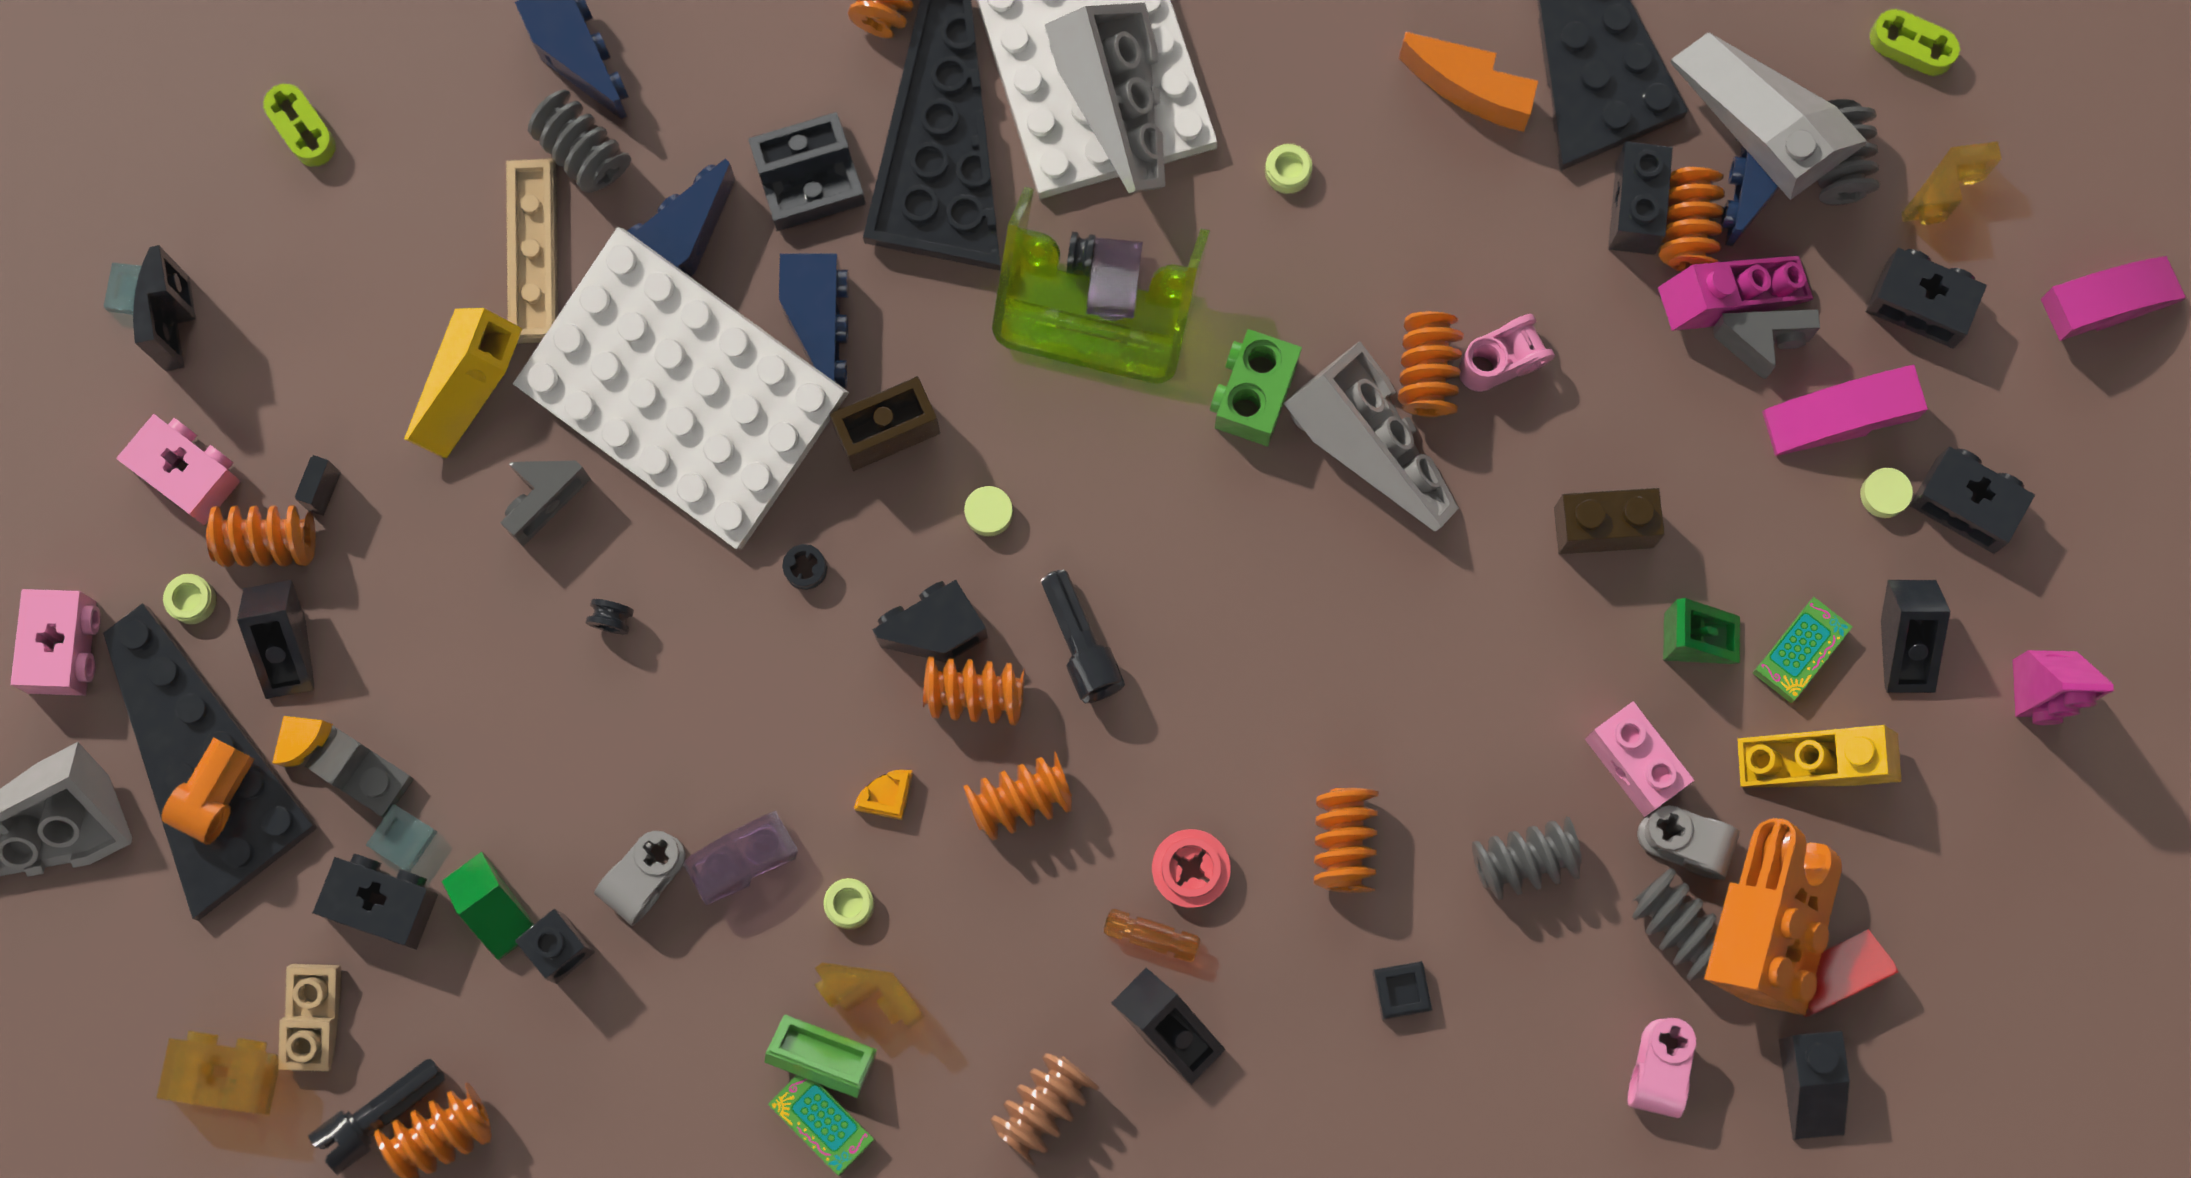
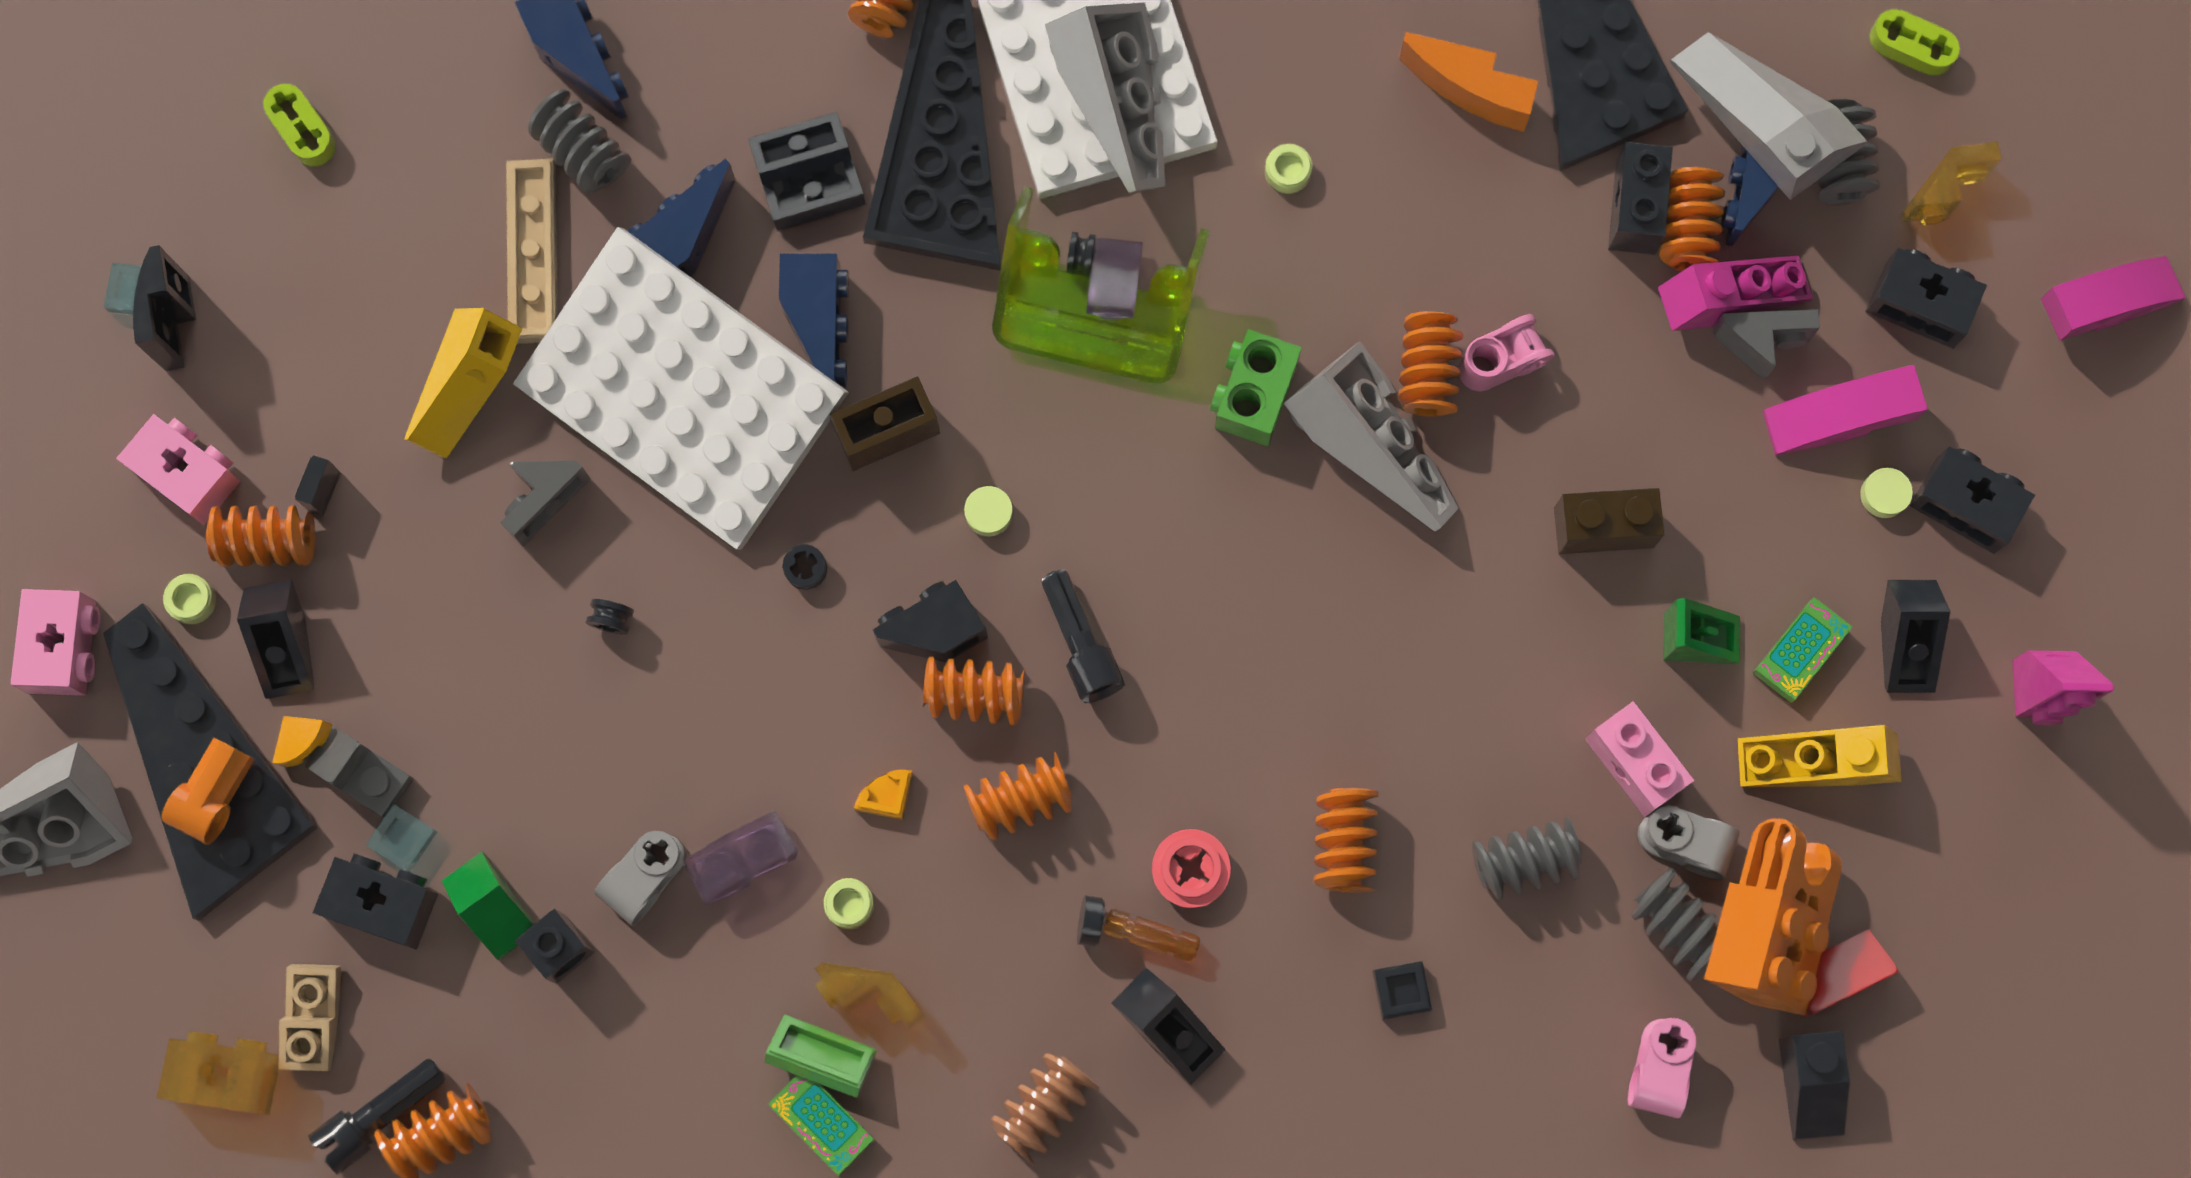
none -> black tile [1077,895,1105,947]

